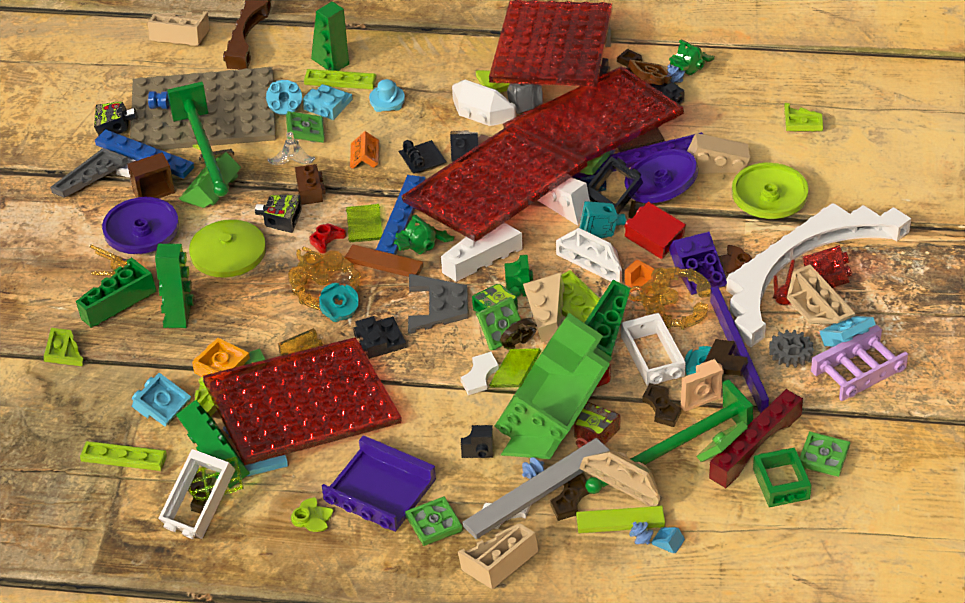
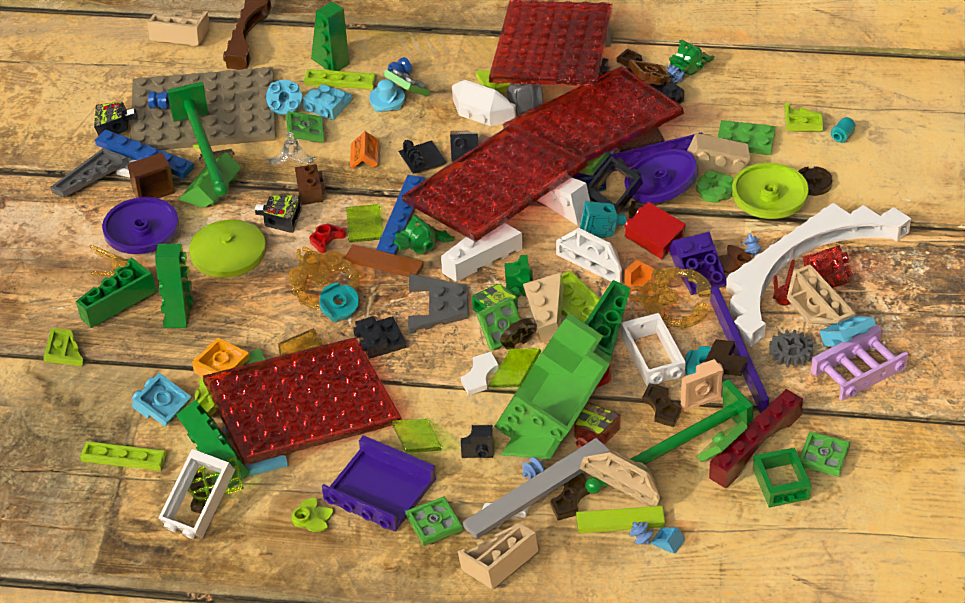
none -> piece [383,69,430,97]
none -> blue wheel [388,57,412,74]
none -> clear neon green piece [392,418,442,453]
none -> bright green plate [696,170,733,203]
none -> bright green plate [718,120,776,155]
none -> medium blue wheel [742,233,763,256]
none -> dark brown tile [798,166,832,196]
none -> teal brick [830,117,856,143]

